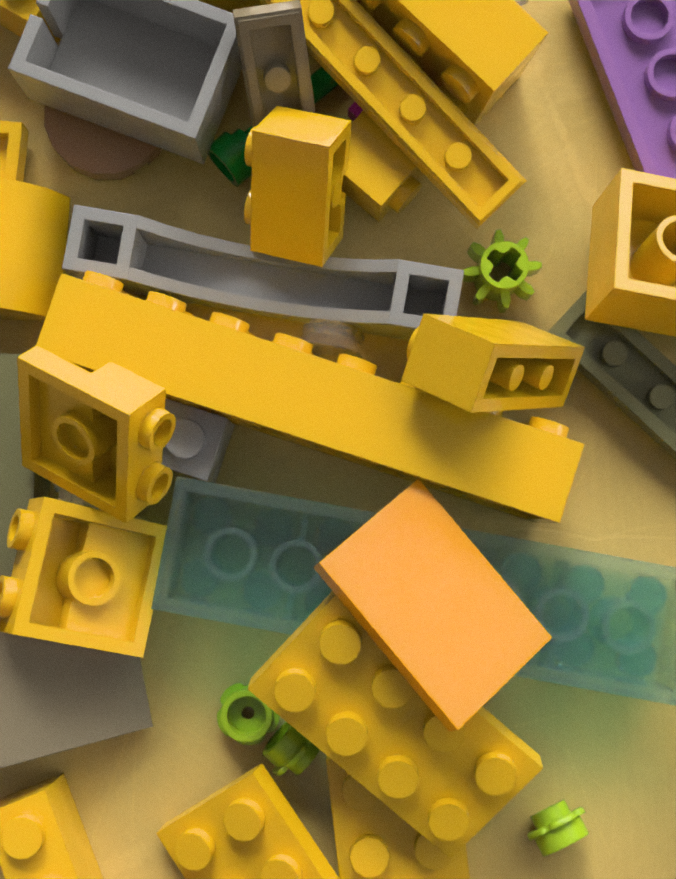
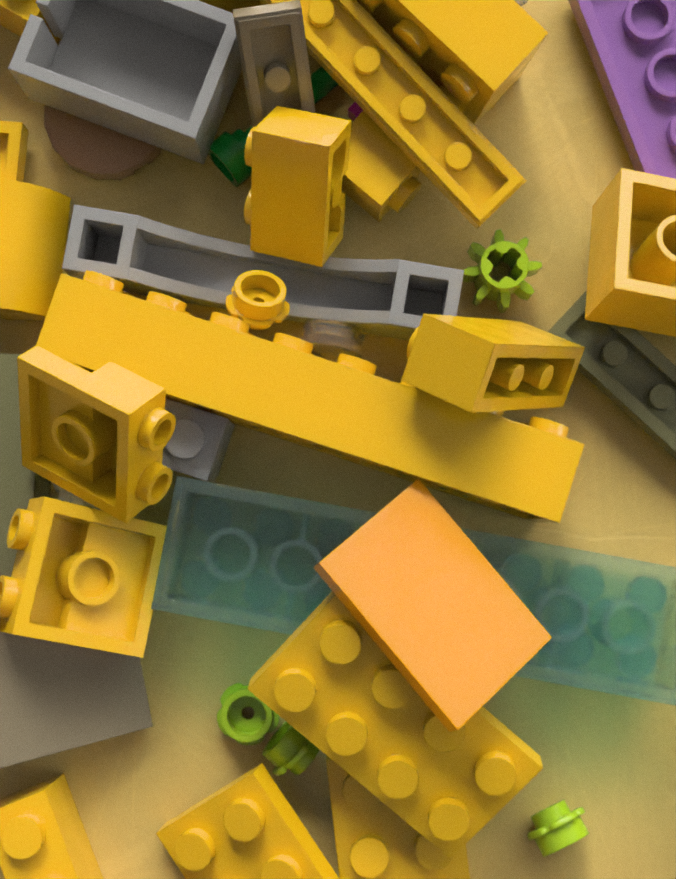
none -> yellow plate [226,270,290,330]

